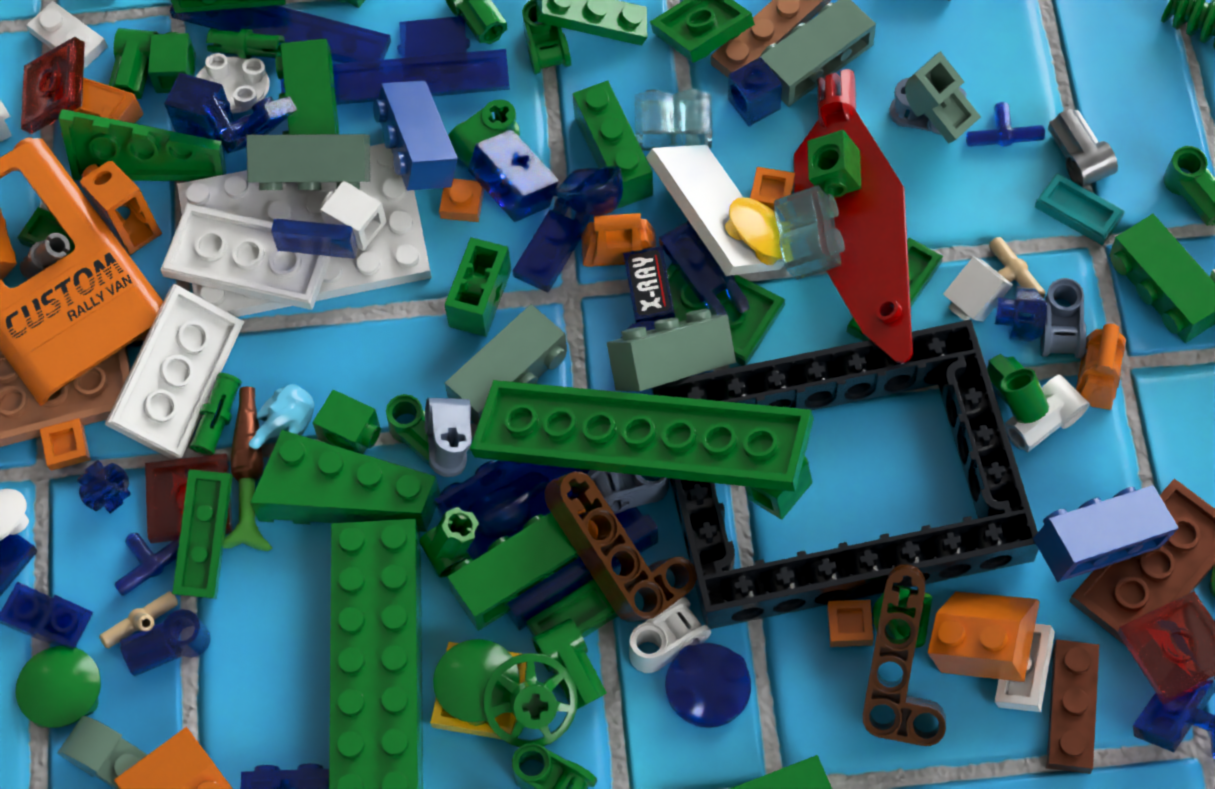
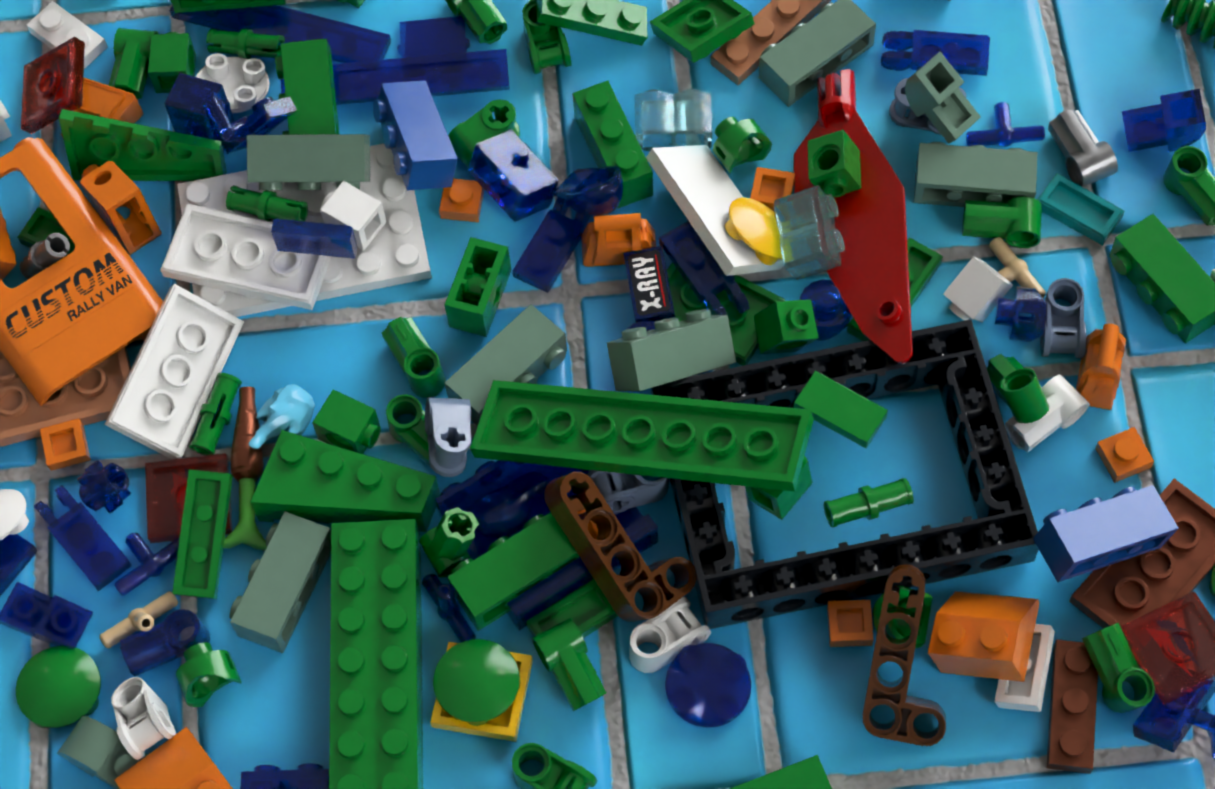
green wheel [483,653,578,747] -> none
clear blue brick [728,57,782,126] -> none
none -> clear blue hinge [34,485,132,591]
none -> white piece [111,677,176,760]
none -> green piece [176,642,241,707]
none -> green pin [226,185,308,227]
none -> sand green brick [229,511,331,653]
none -> green piece [381,317,446,398]
none -> clear blue piece [422,574,476,642]
none -> green piece [712,116,772,173]
none -> green brick [753,299,819,354]
none -> green tile [794,371,888,448]
none -> clear blue piece [800,279,852,341]
none -> green pin [823,478,914,528]
none -> clear blue hinge [881,30,990,76]
none -> sand green brick [913,142,1038,207]
none -> green piece [962,196,1042,248]
none -> green piece [1082,623,1155,713]
none -> orange plate [1095,427,1154,483]
none -> clear blue brick [1122,88,1206,152]

